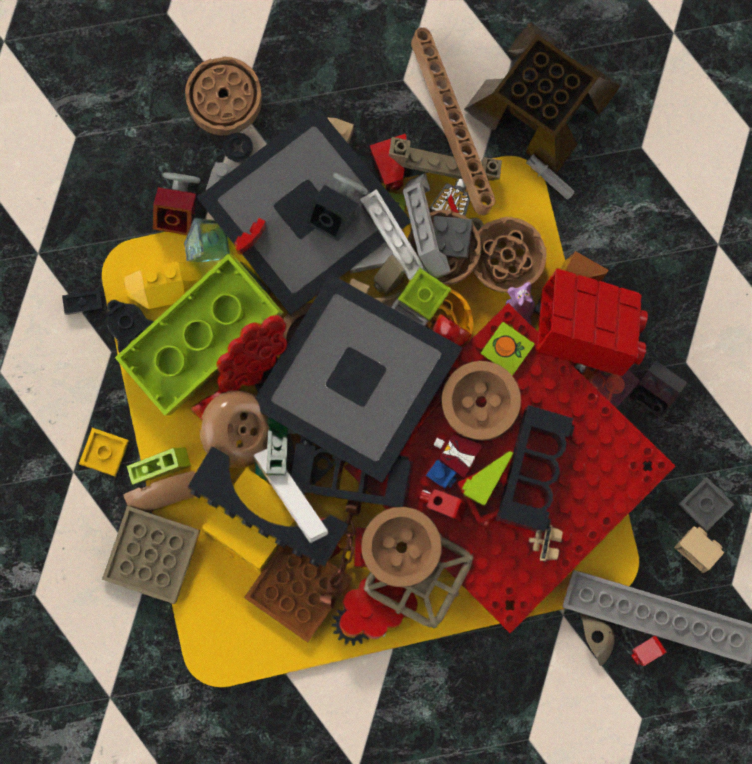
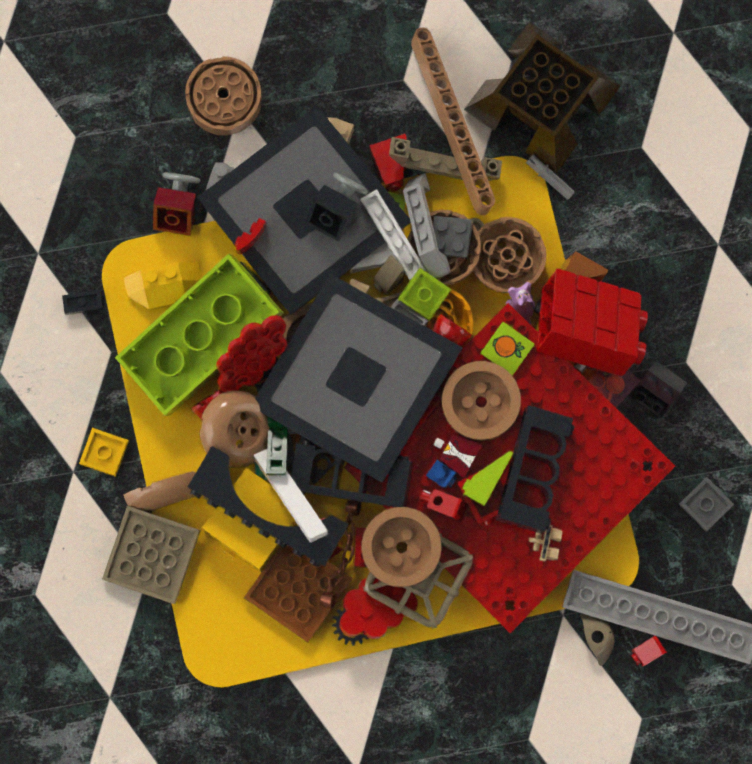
black tile [107,300,154,353] -> none
lime slope [127,448,191,485] -> none
clear light blue slope [184,218,230,262] -> none
black gear [223,132,253,162] -> none
torso [429,178,470,216] -> none
tan brick [674,526,724,573] -> none

